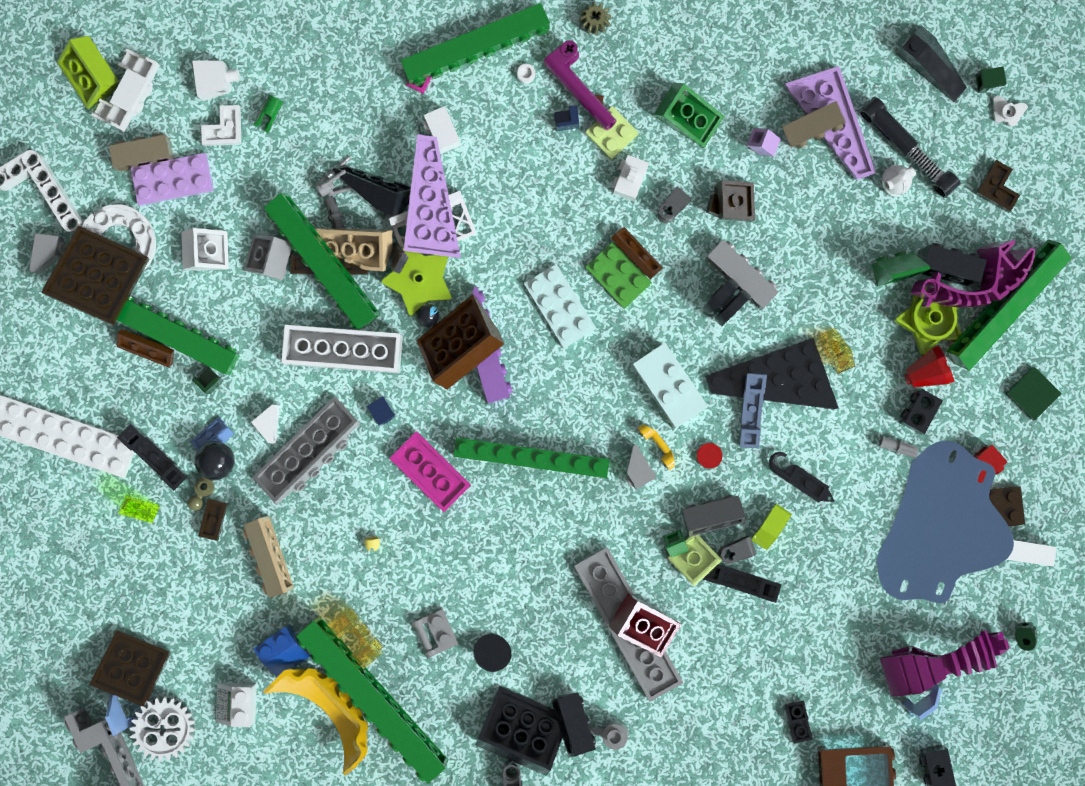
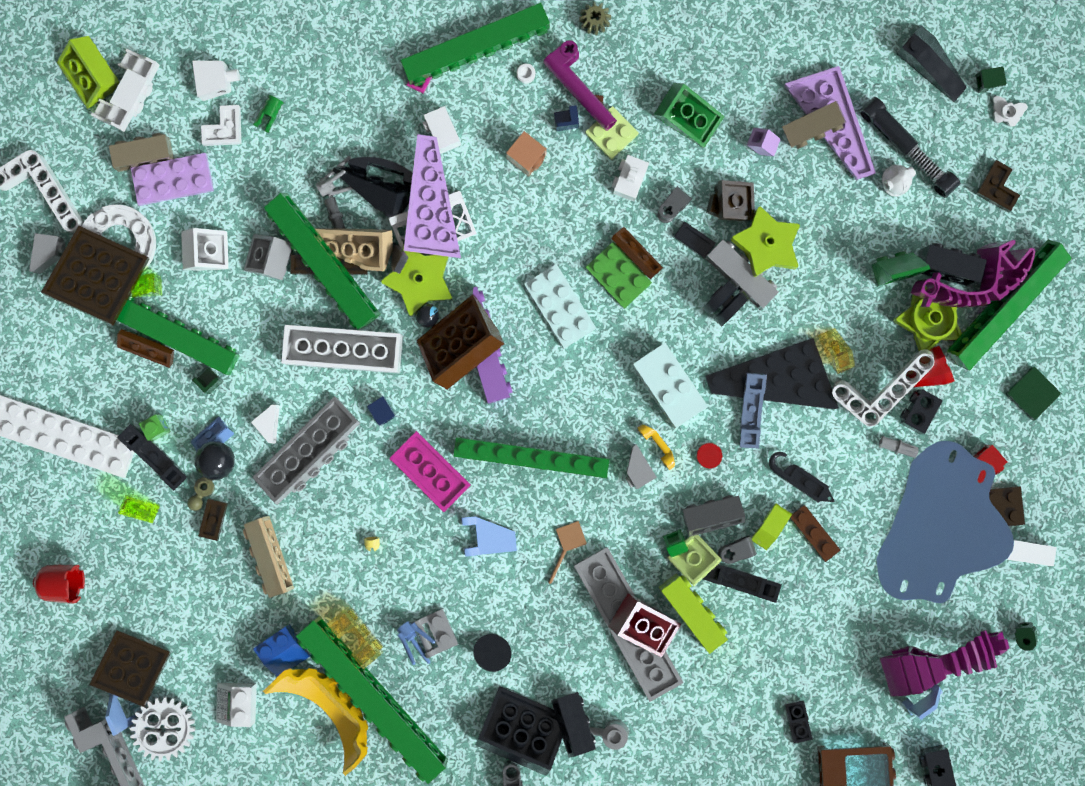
none -> red cylinder [33,565,85,604]
none -> clear neon green slope [132,273,162,297]
none -> bright green brick [139,414,171,441]
none -> black slope [348,157,413,186]
none -> medium blue plant [397,621,435,665]
none -> light blue flag [461,516,517,557]
none -> nougat head [506,131,547,177]
none -> medium nougat piece [548,521,587,584]
none -> lime brick [658,573,728,654]
none -> black tile [673,221,715,259]
none -> lime plate [731,206,800,277]
none -> reddish brown plate [790,504,841,562]
none -> white beam [832,349,934,427]

